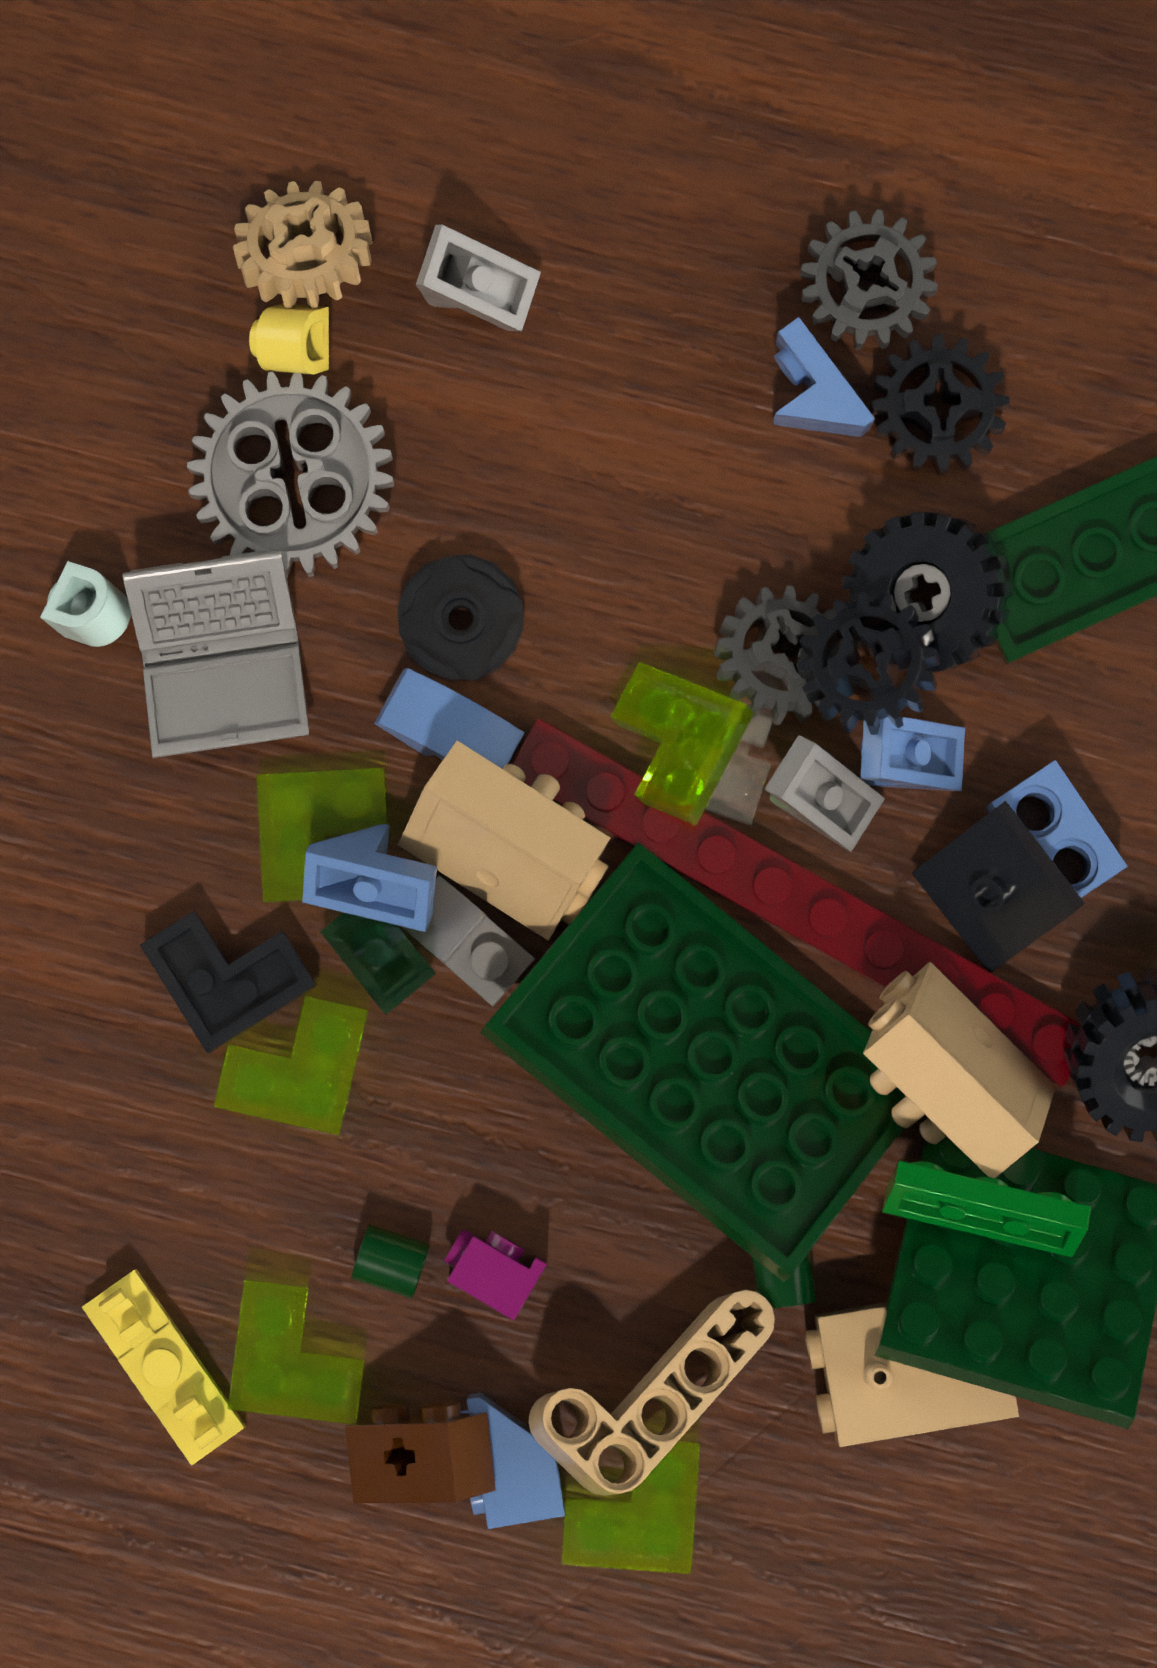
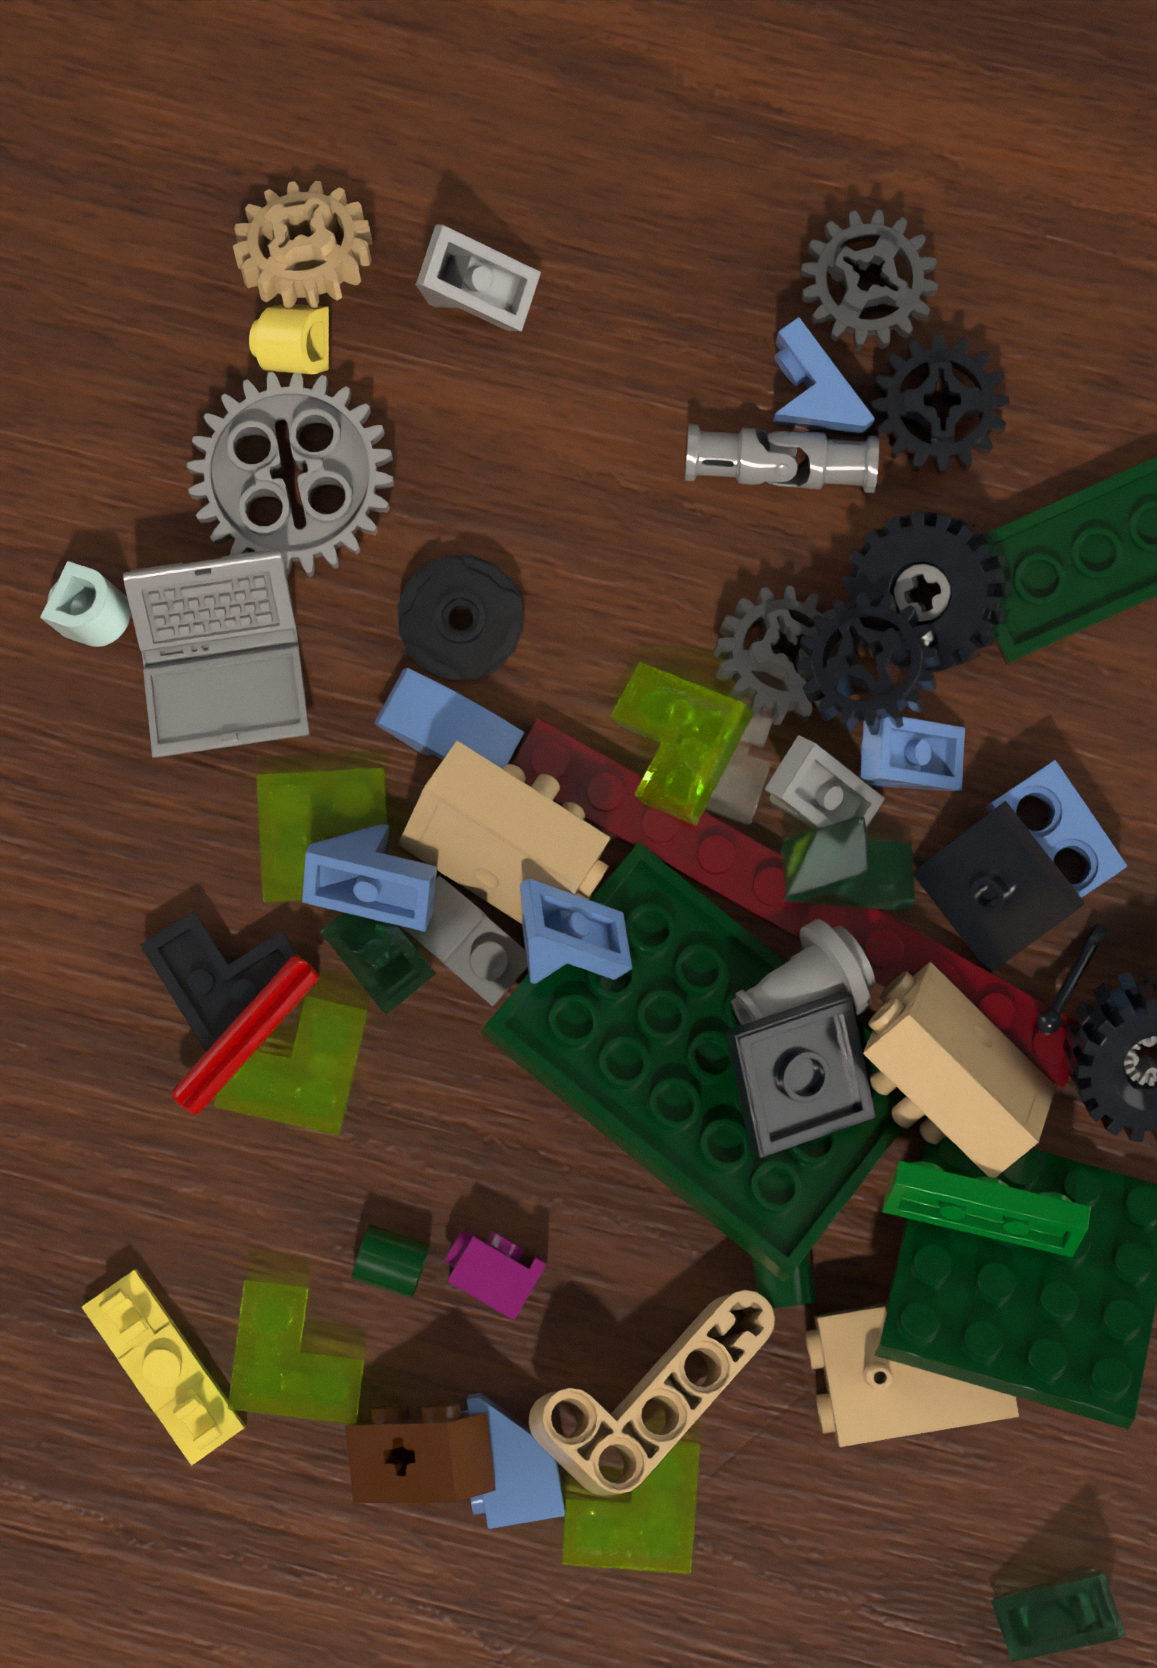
none -> red axle [171,955,319,1115]
none -> medium blue slope [520,878,632,984]
none -> light grey piece [685,424,879,493]
none -> black plate [725,992,875,1158]
none -> light grey piece [731,919,875,1025]
none -> clear green slope [782,817,916,911]
none -> clear green slope [991,1566,1126,1662]
none -> black hinge [1036,923,1109,1035]

